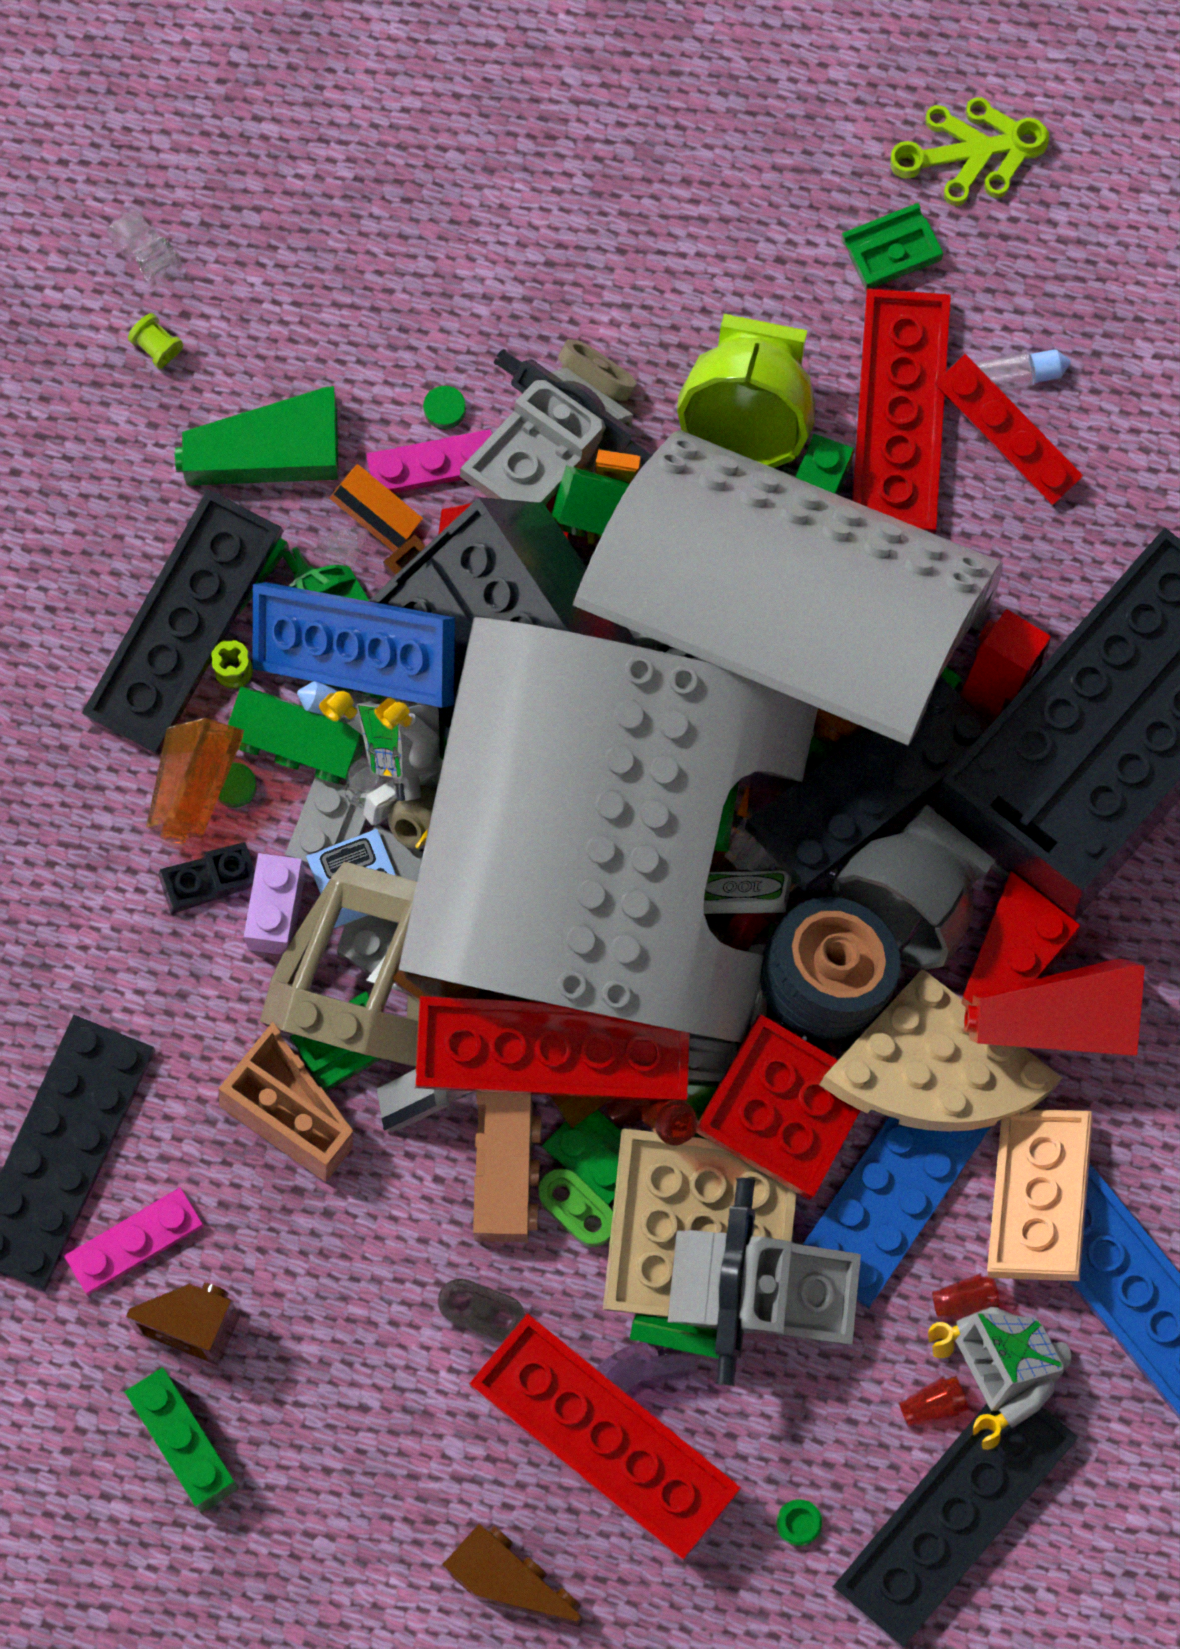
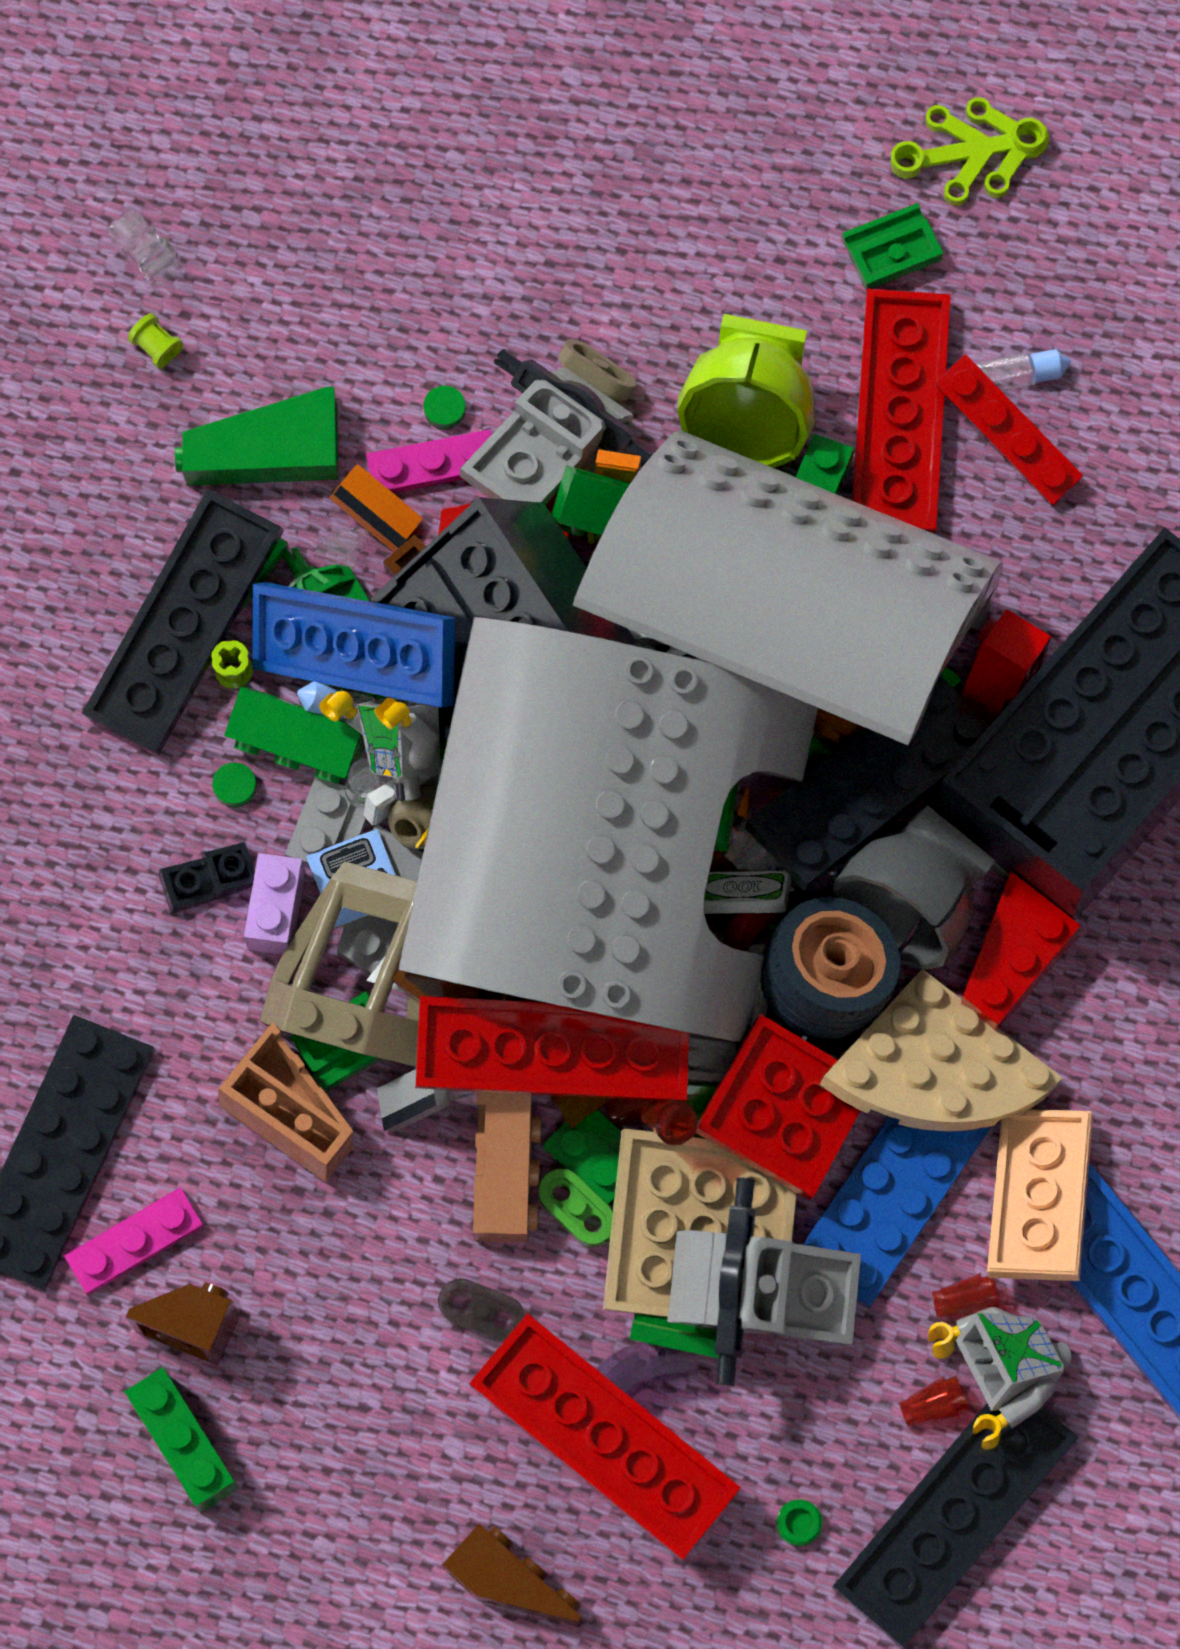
clear orange slope [146,718,244,844] -> none
red slope [964,959,1145,1056] -> none

